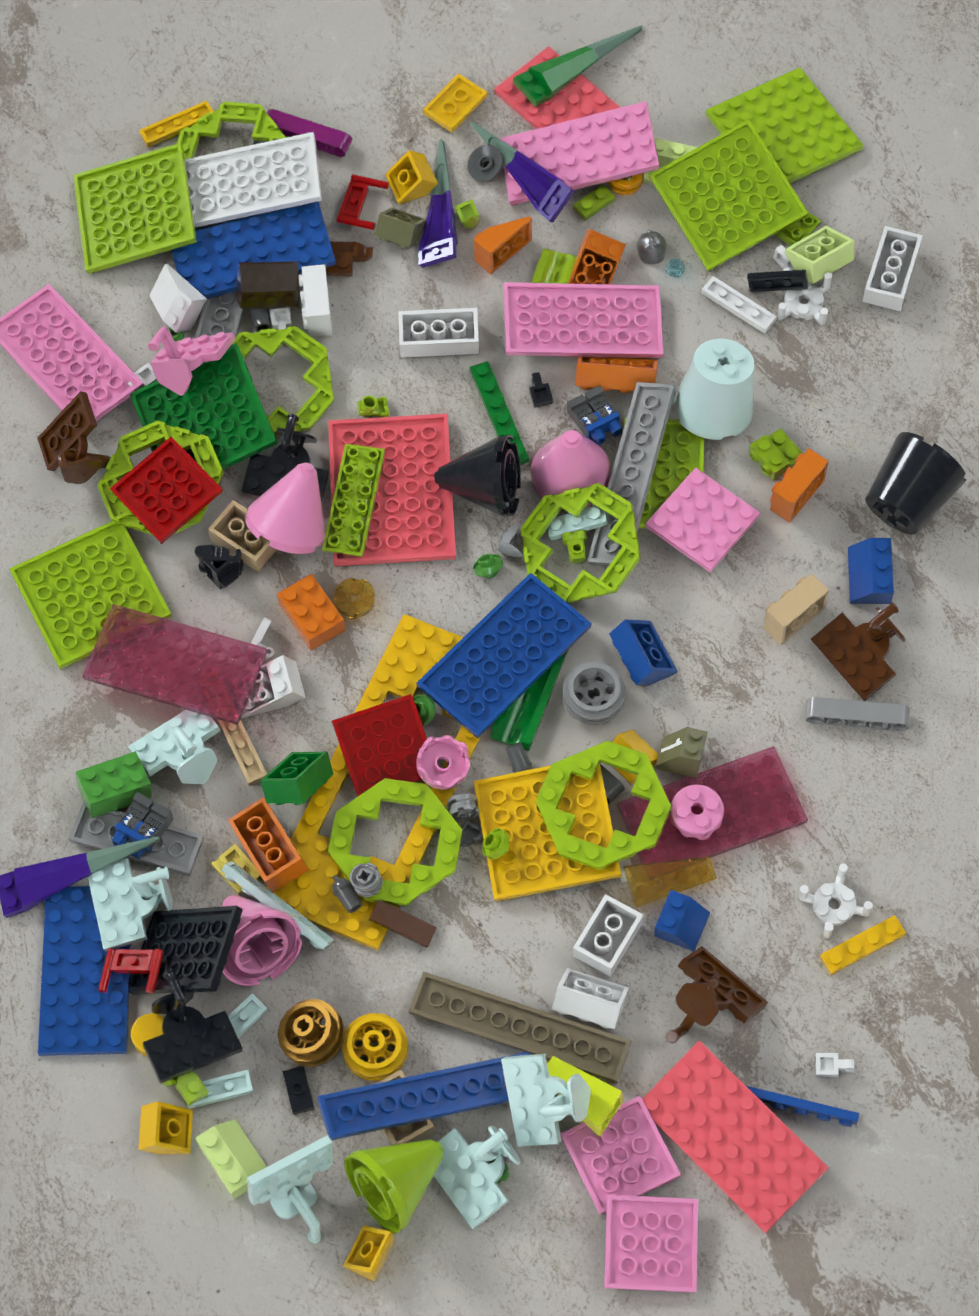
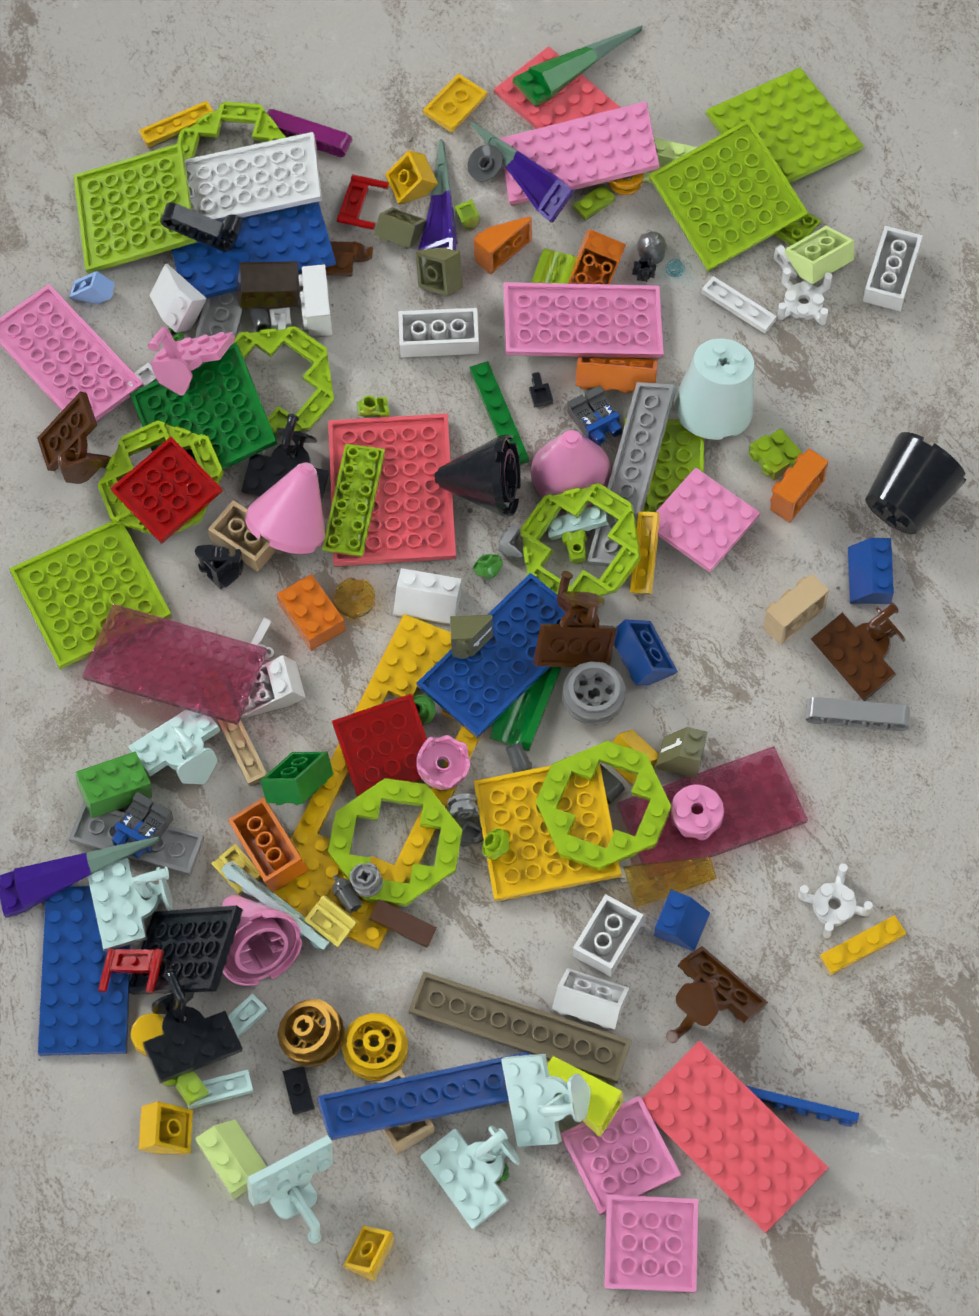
lime cone [344,1139,444,1233] -> none
black tile [747,269,809,292] -> none
white plate [815,1053,854,1077] -> none
none -> light blue slope [69,271,115,304]
none -> black beam [161,203,243,252]
none -> light yellow plate [304,895,358,947]
none -> white slope [393,568,462,625]
none -> olive slope [415,247,463,296]
none -> olive slope [450,614,493,659]
none -> reddish brown plate [533,571,617,667]
none -> yellow plate [630,511,660,595]
none -> black gear [632,257,656,282]

